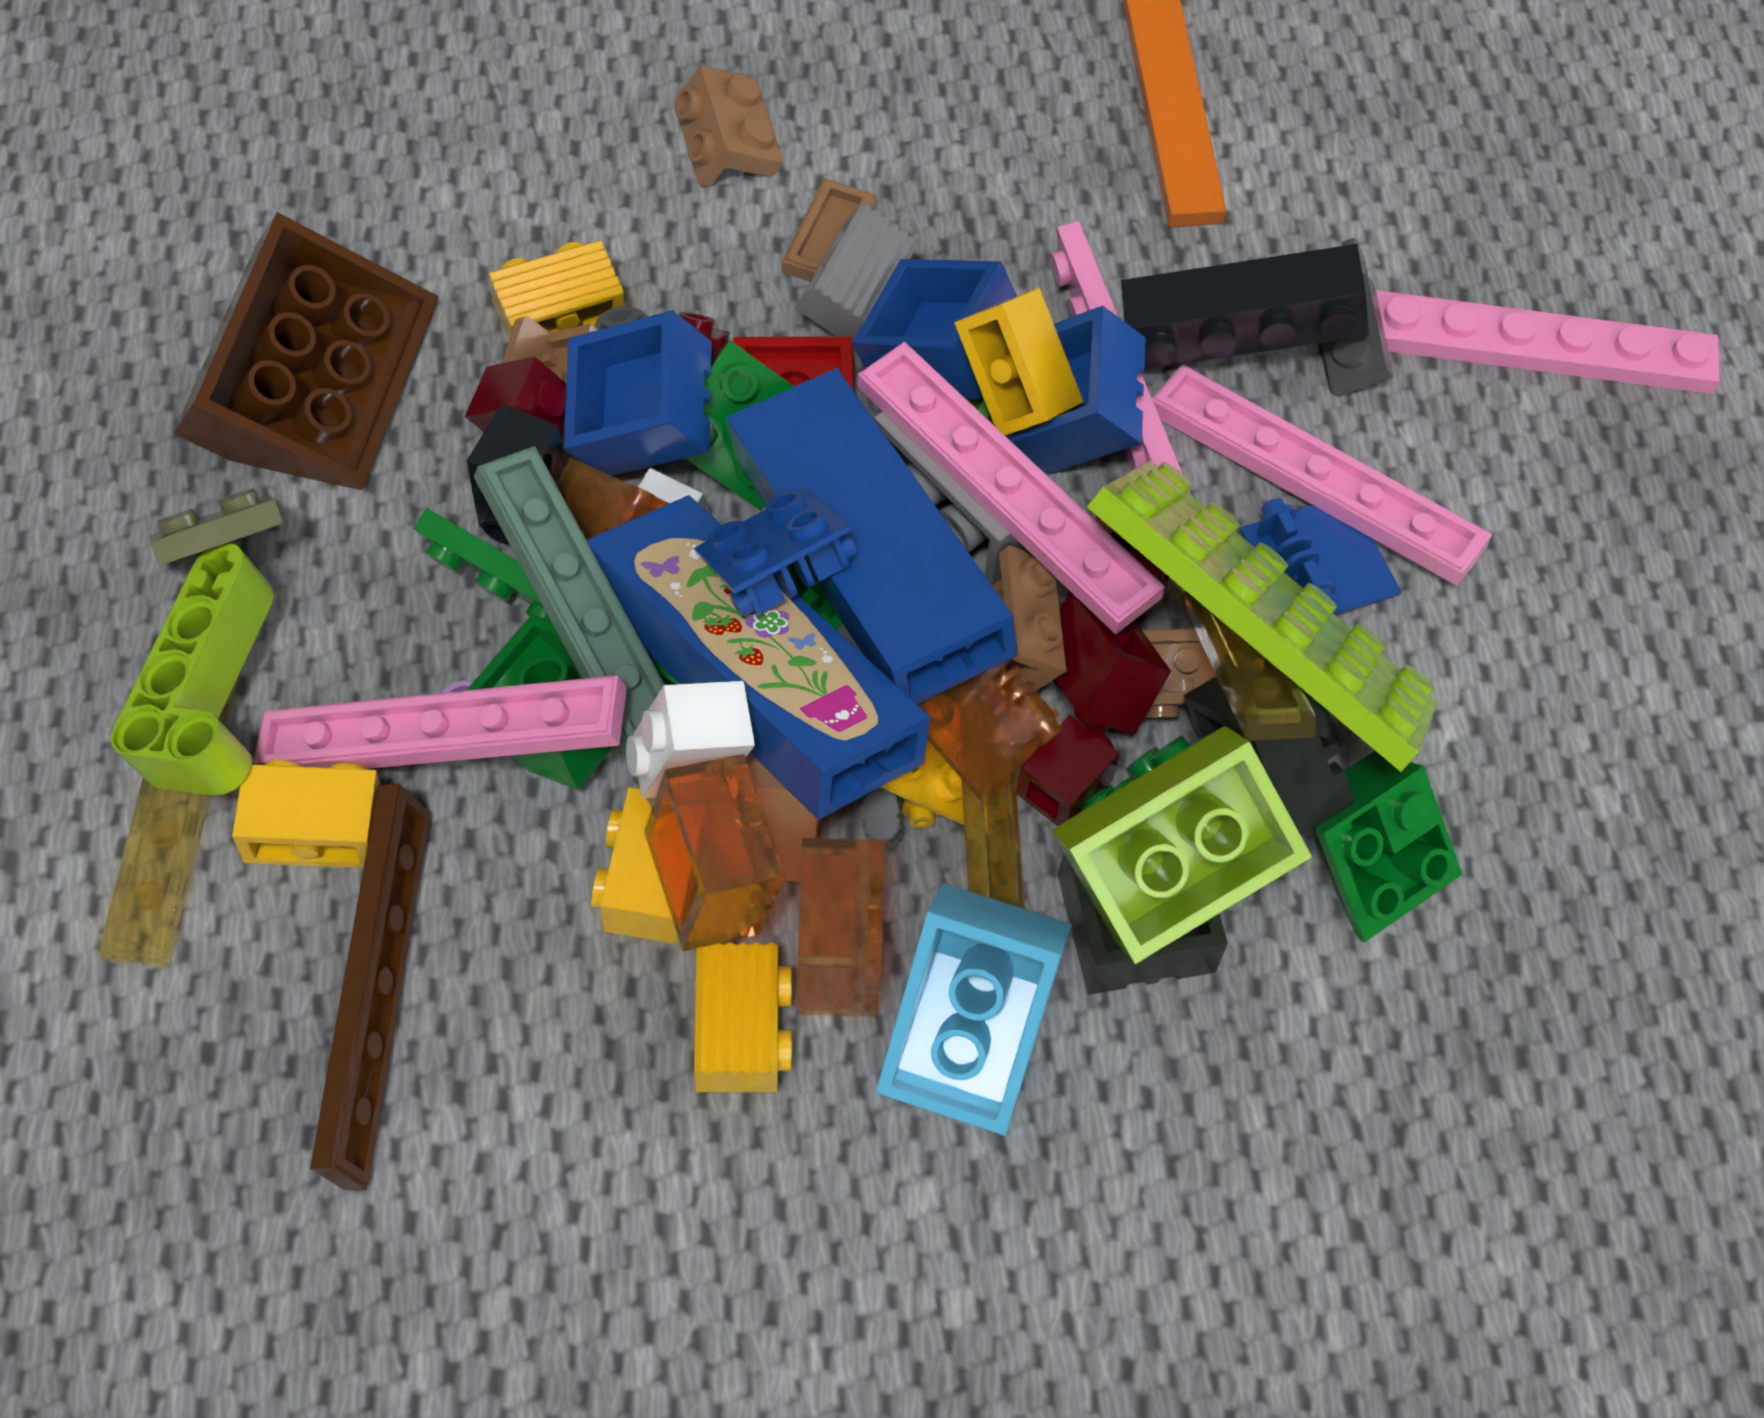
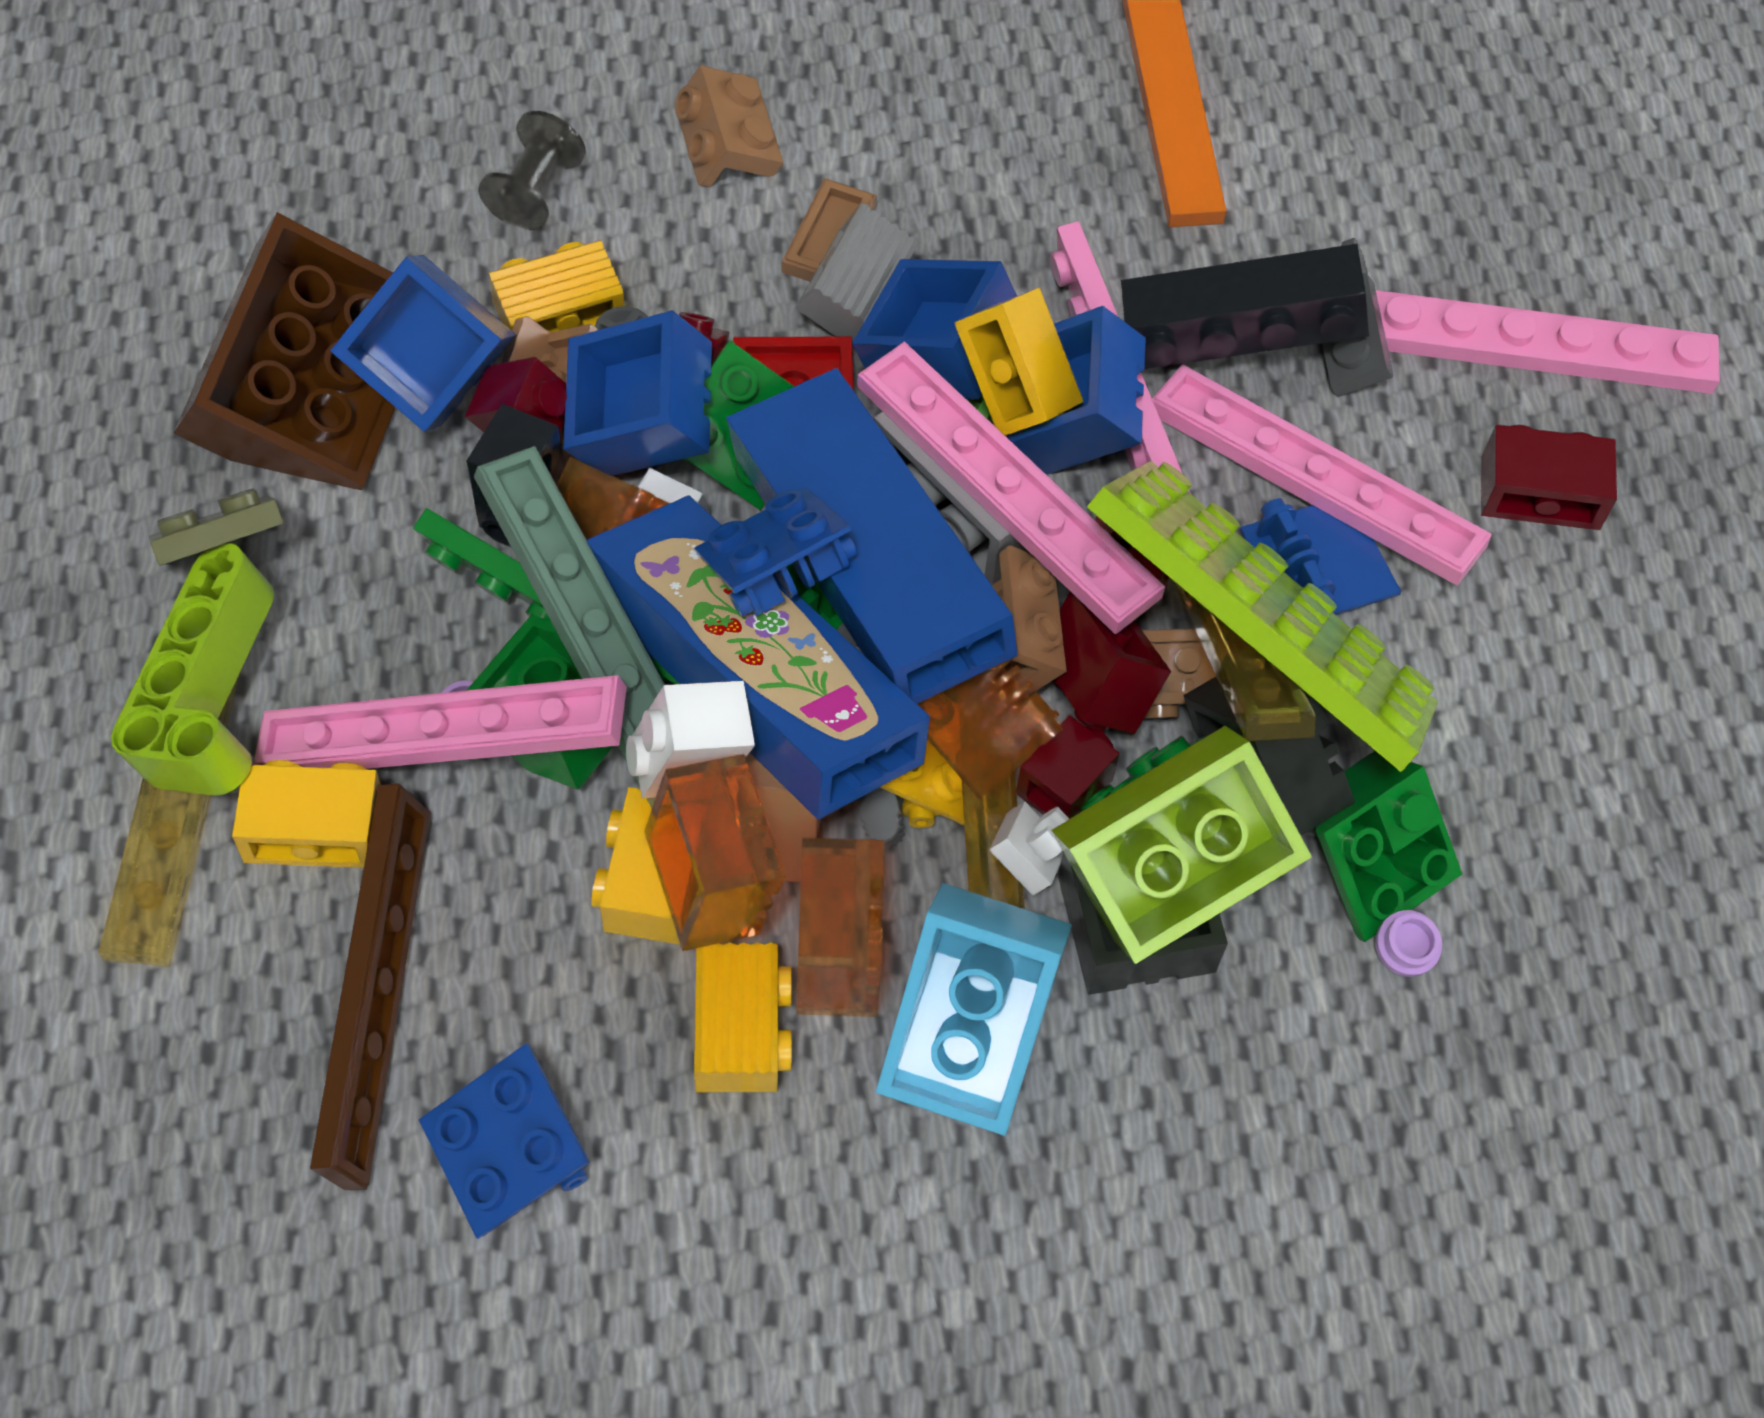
none -> blue piece [330,255,516,432]
none -> blue hinge [418,1043,590,1239]
none -> clear smoke piece [478,111,586,230]
none -> white tile [989,802,1069,895]
none -> lavender plate [1375,910,1442,977]
none -> dark red brick [1481,425,1617,530]

